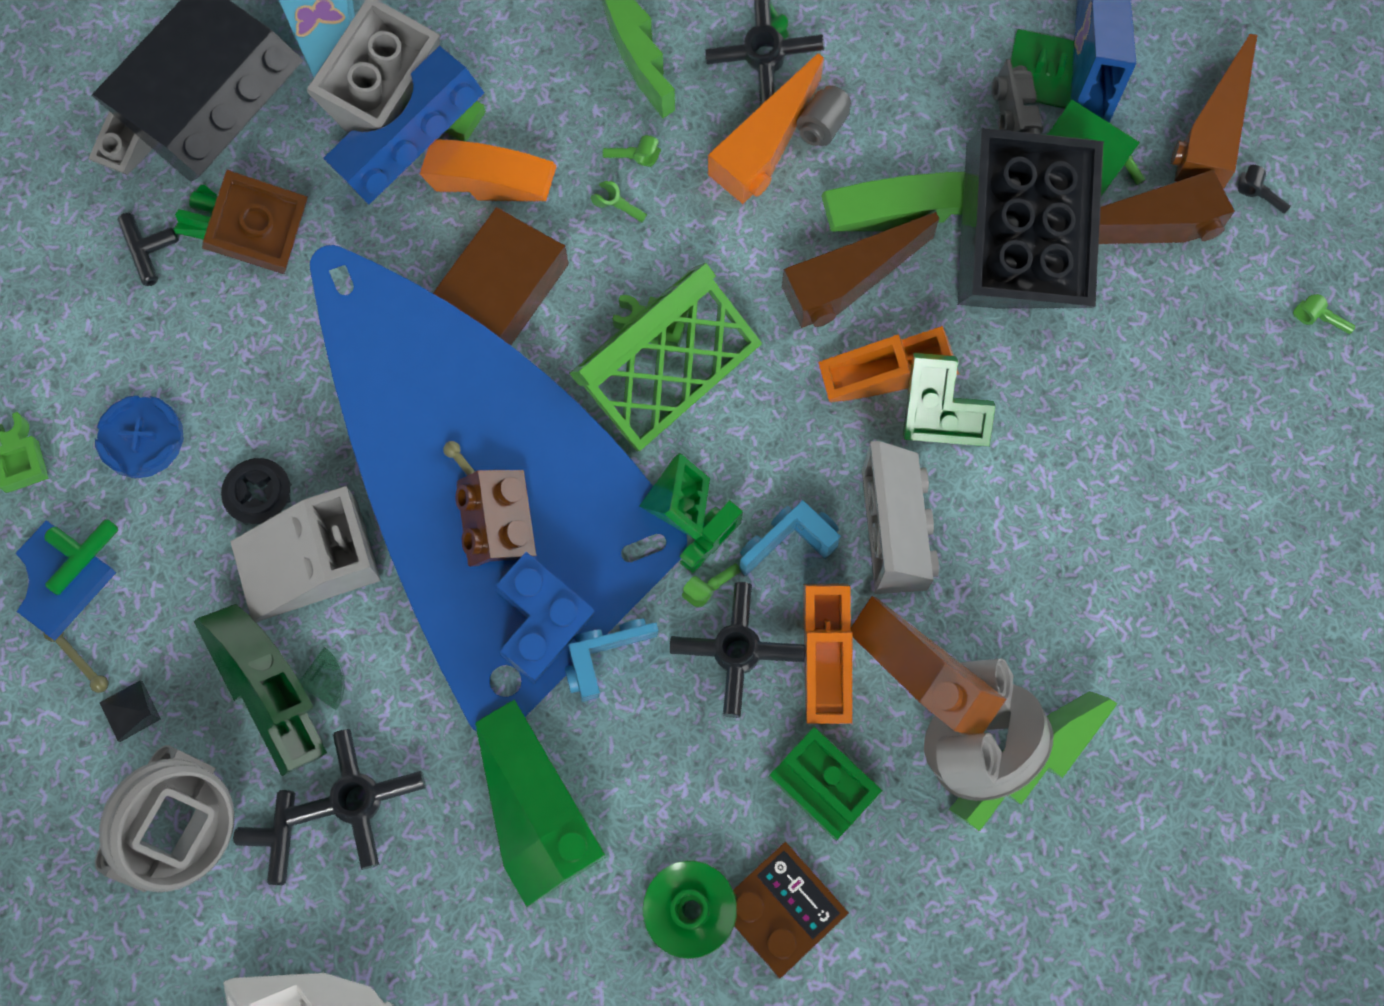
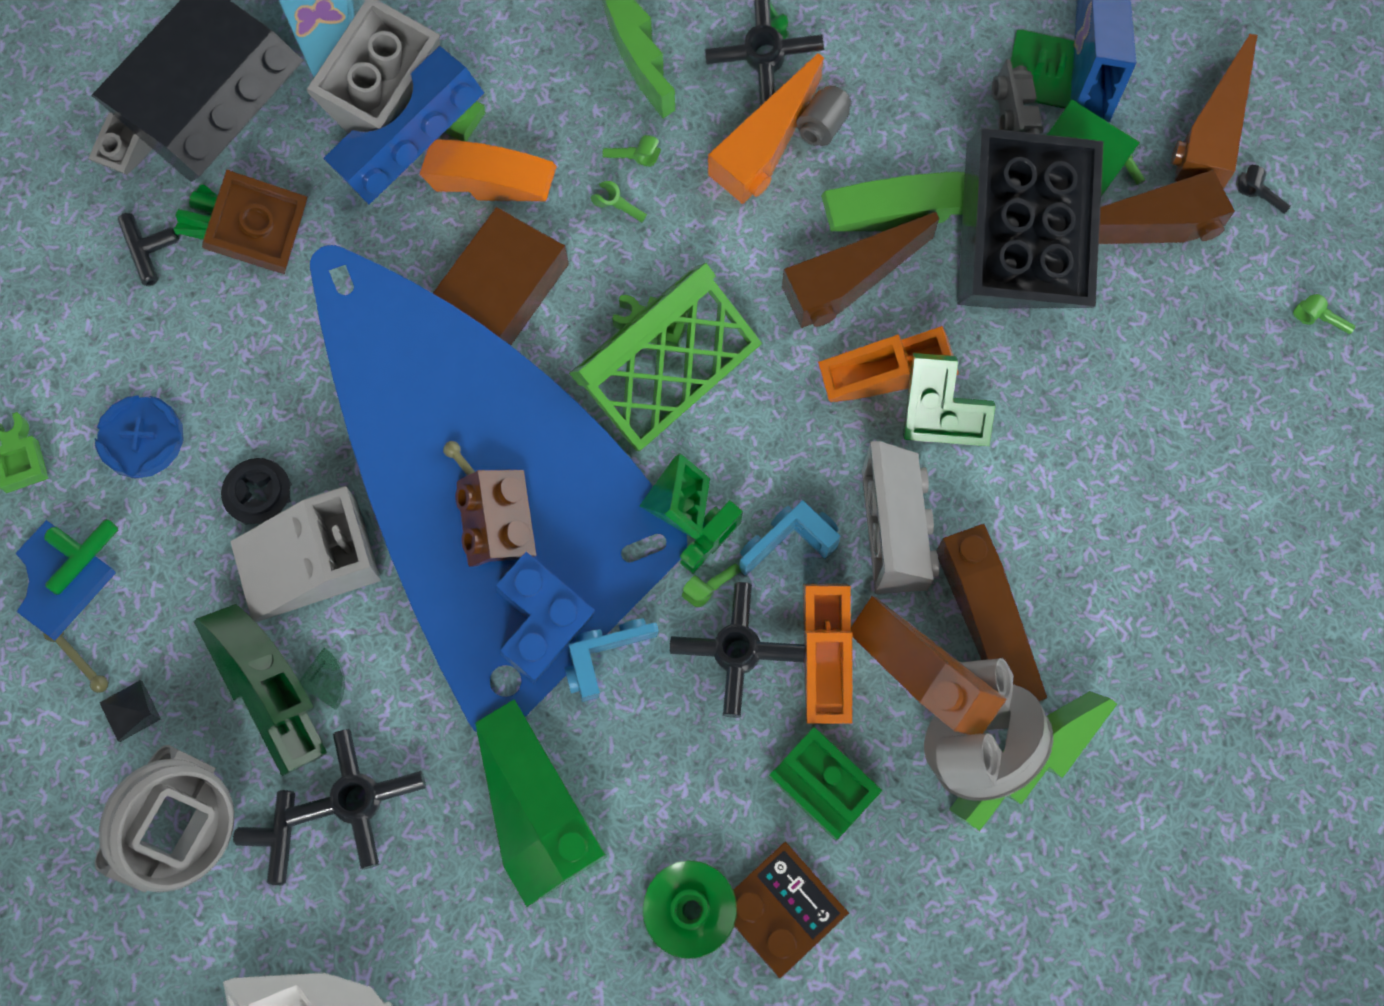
none -> reddish brown slope [936,523,1048,702]

